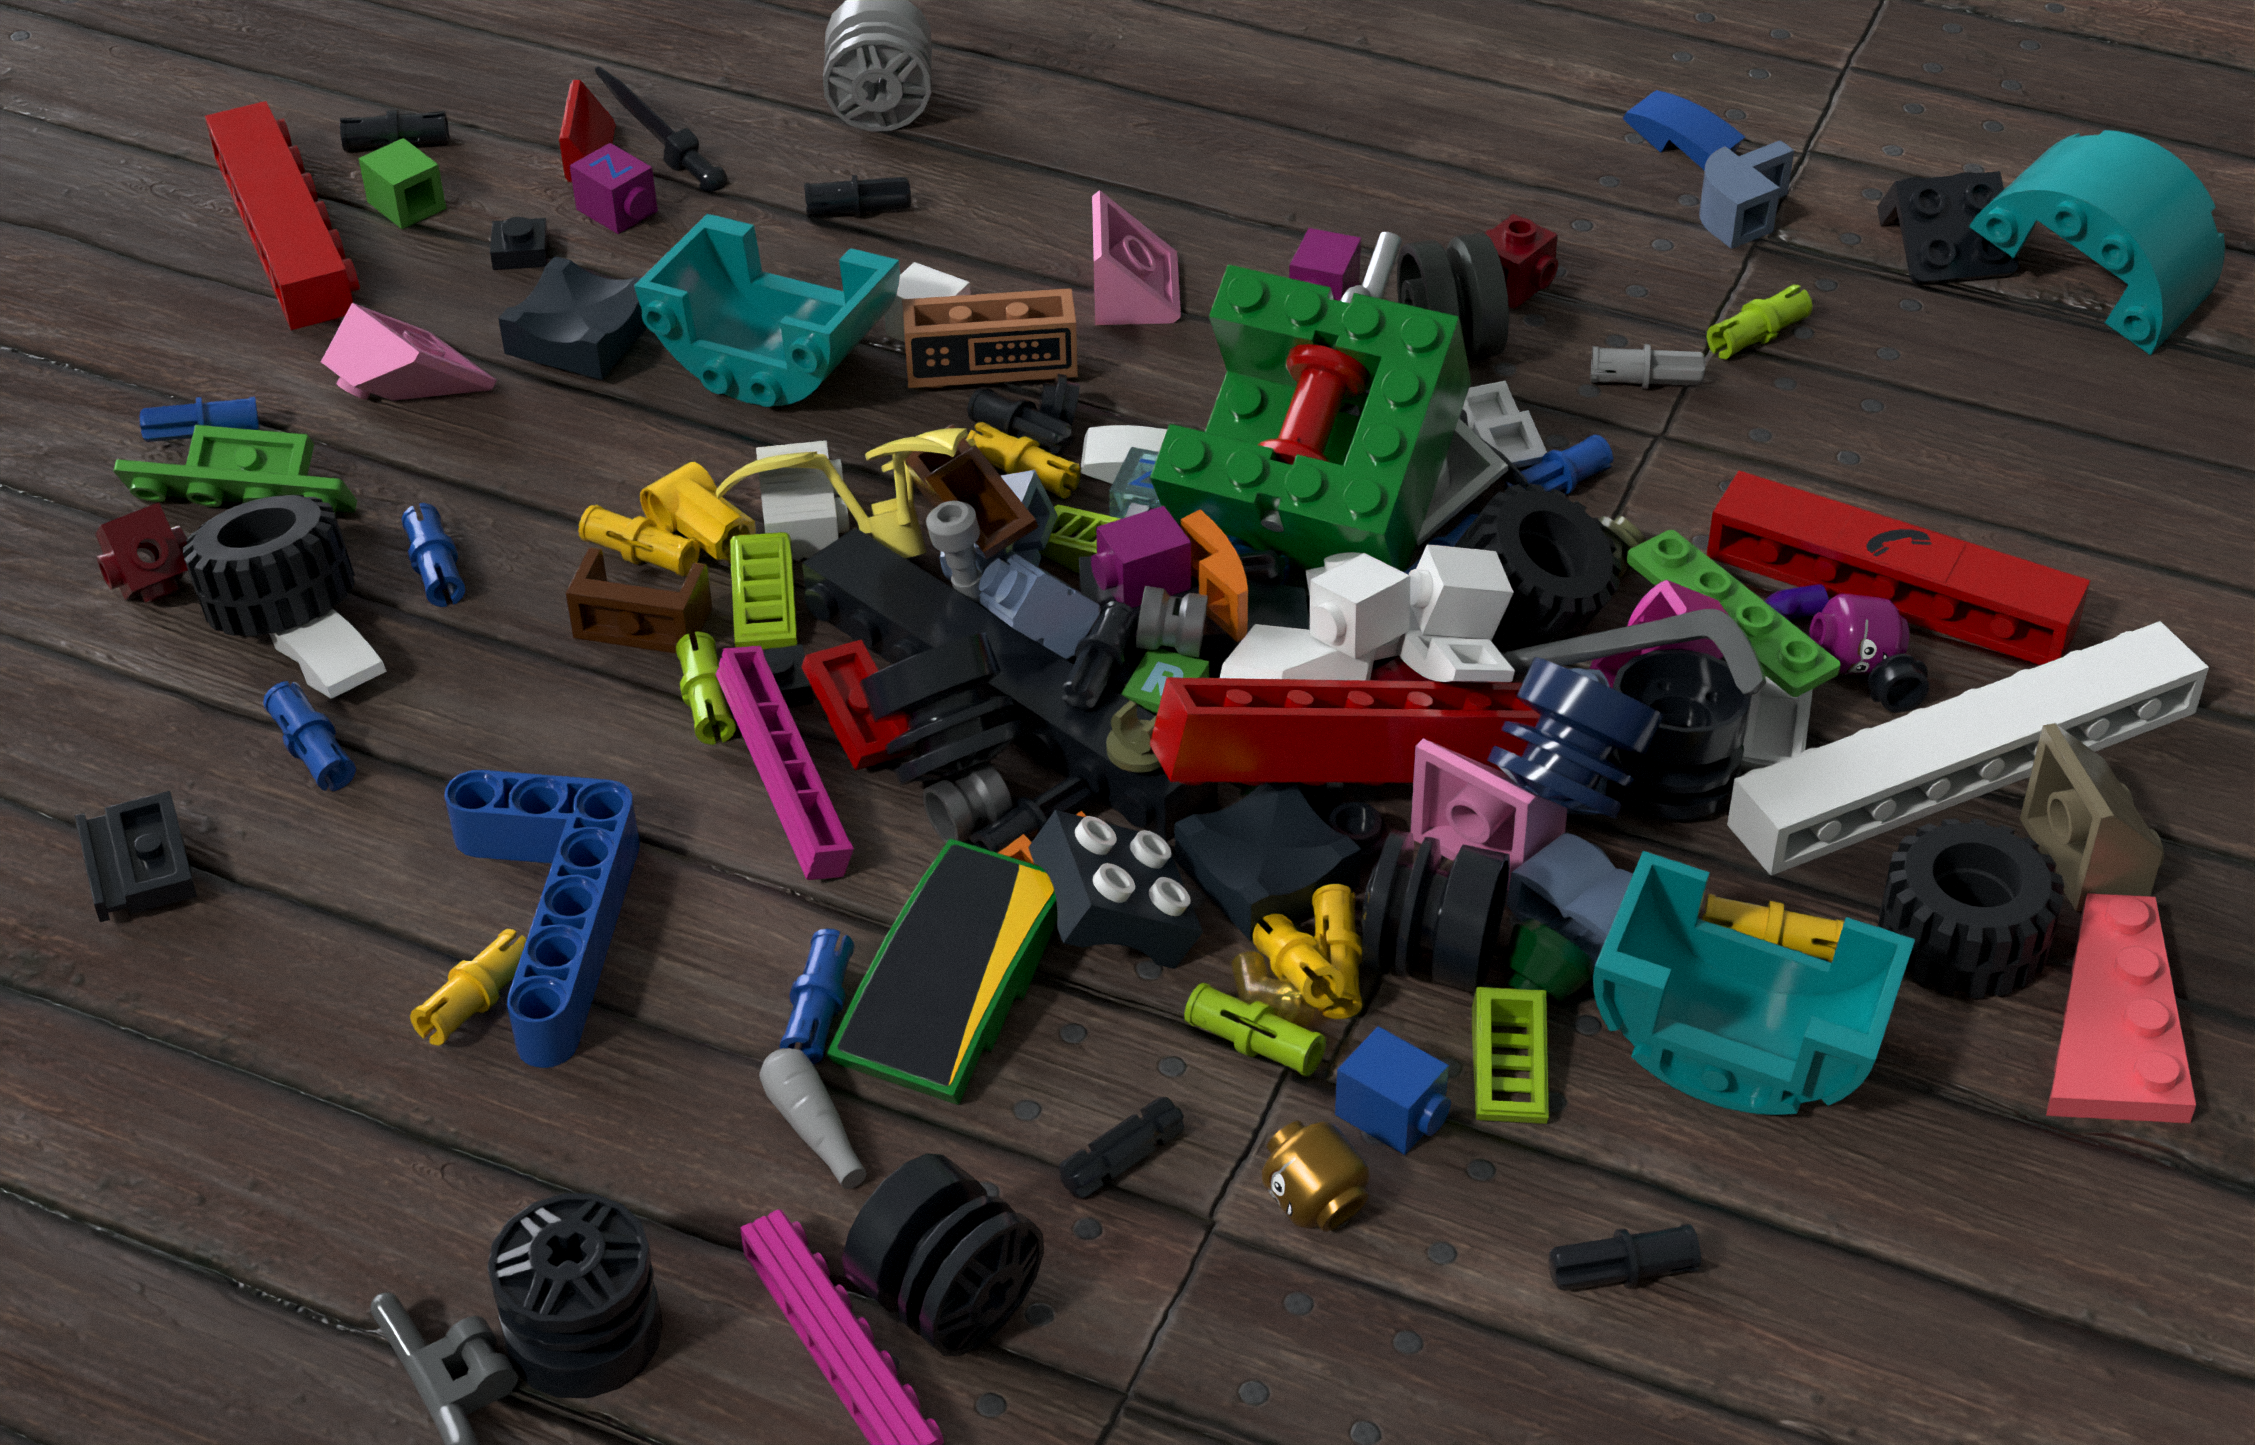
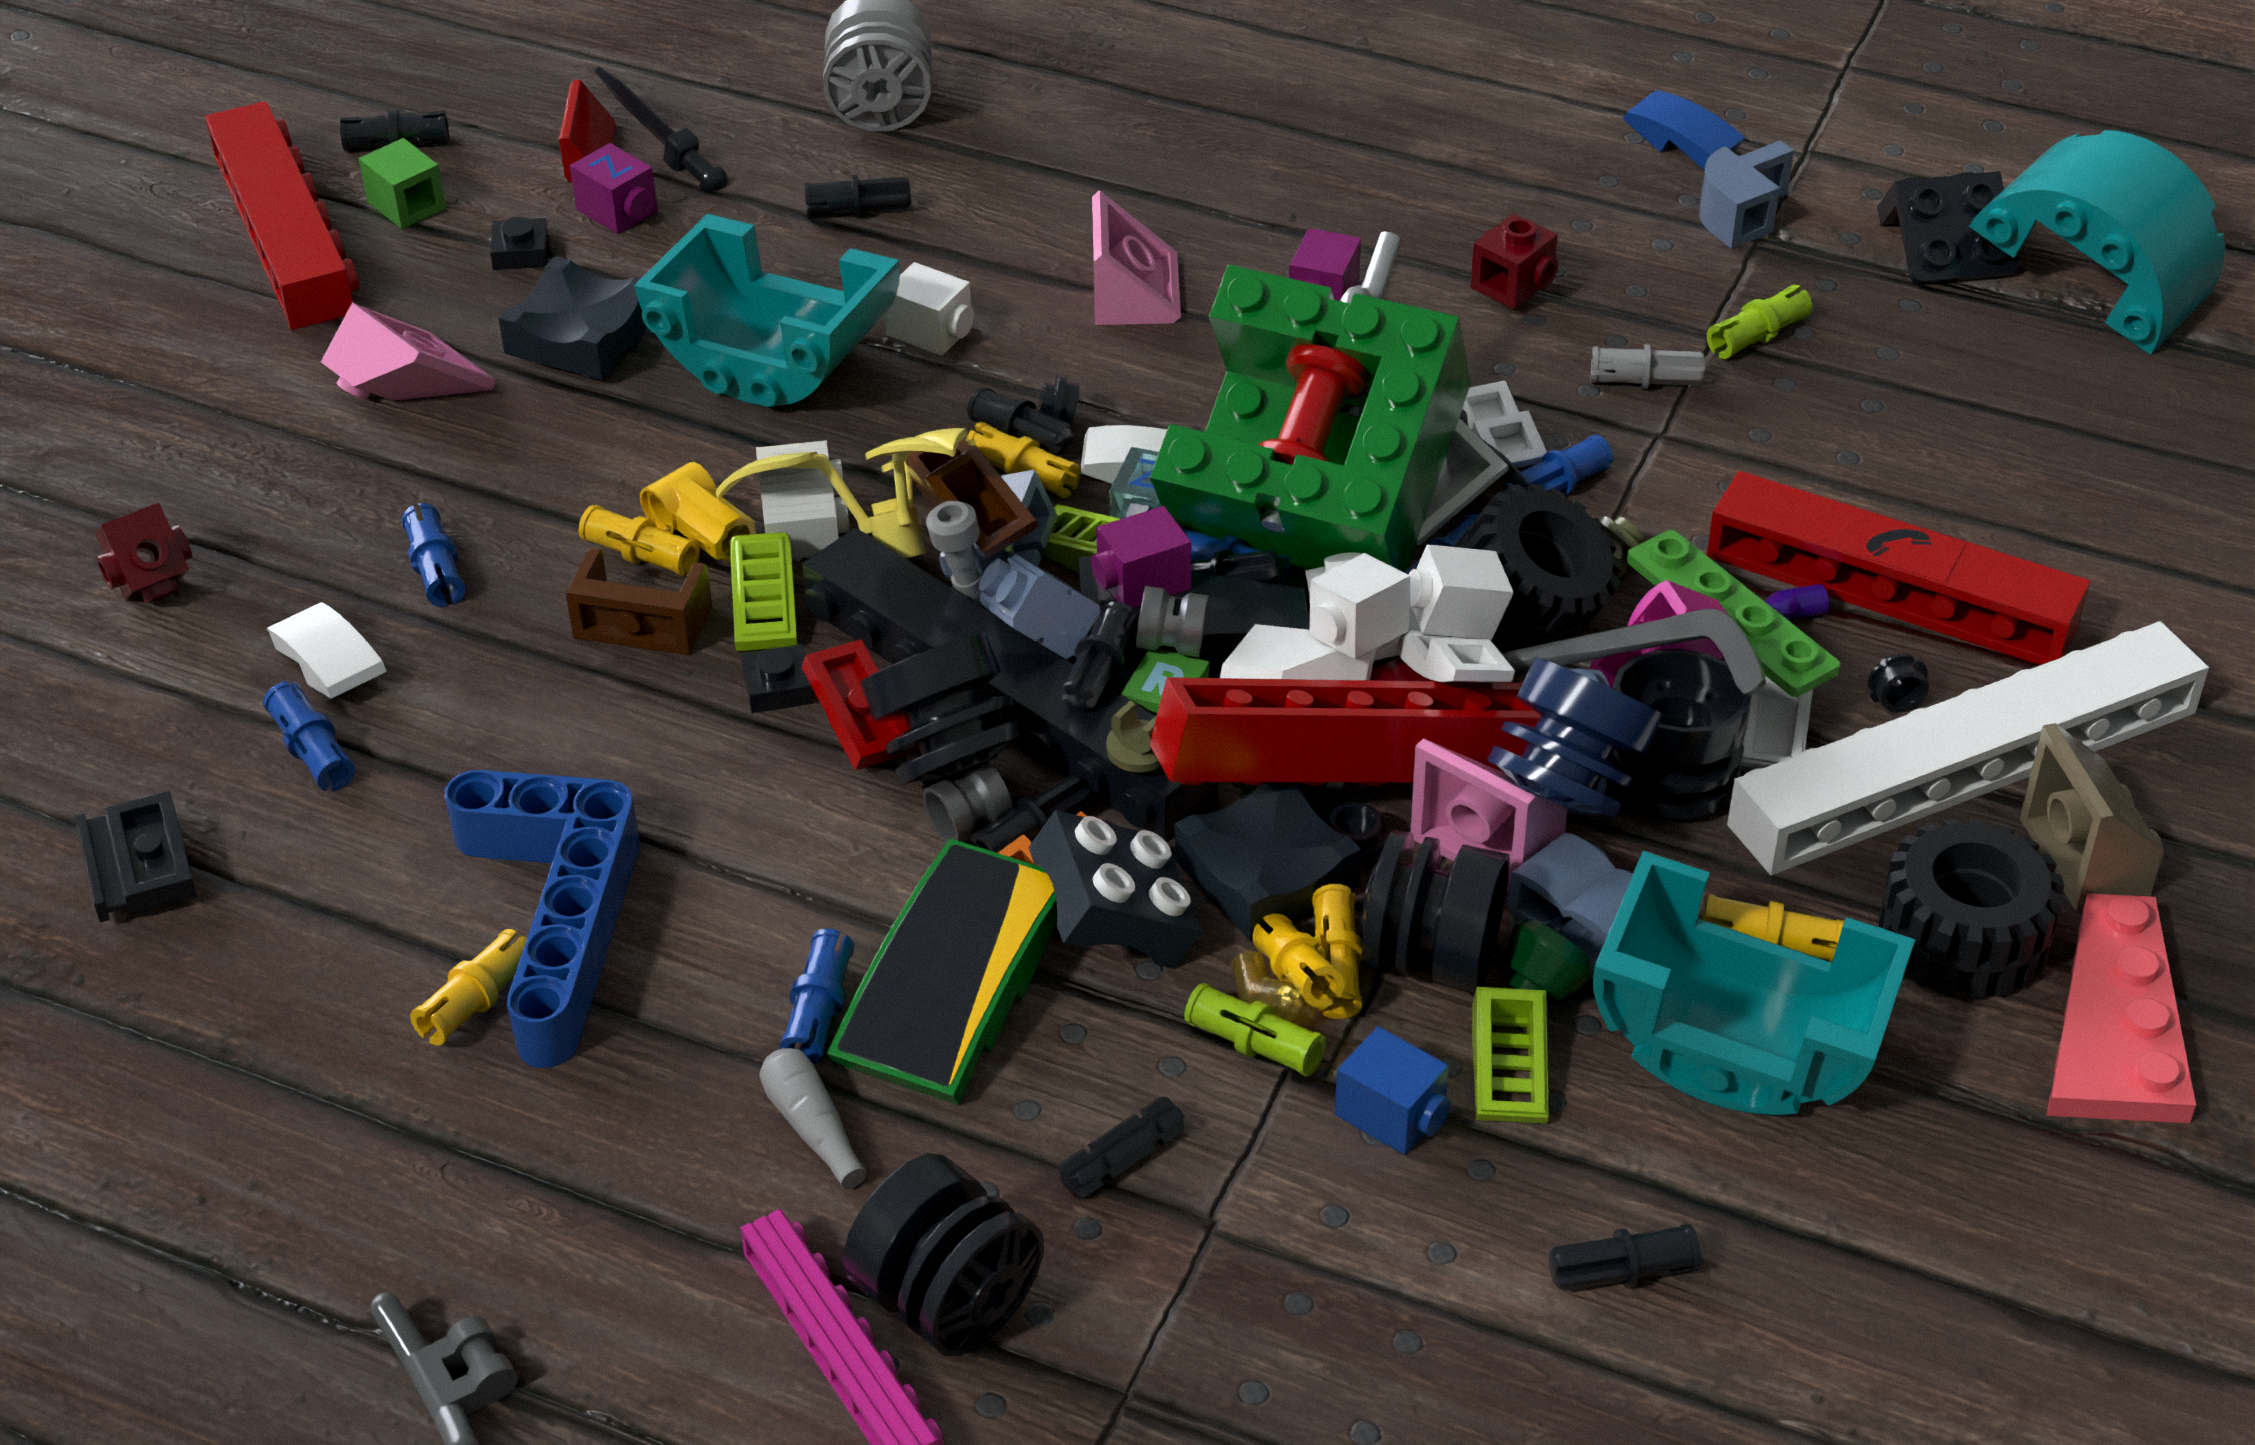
bright green bracket [113,425,358,513] -> none
blue axle [139,396,259,442] -> none
black tyre [183,495,355,636] -> none
black wheel [487,1193,663,1398] -> none
lime pin [676,631,736,745] -> none
dark pink piece [716,646,854,880] -> none
nougat brick [902,288,1078,388] -> none
orange slope [1181,509,1248,642] -> none
pearl gold head [1262,1120,1369,1232] -> none
pearl dark grey wheel [1397,232,1509,360] -> none
magenta head [1809,593,1909,677] -> none

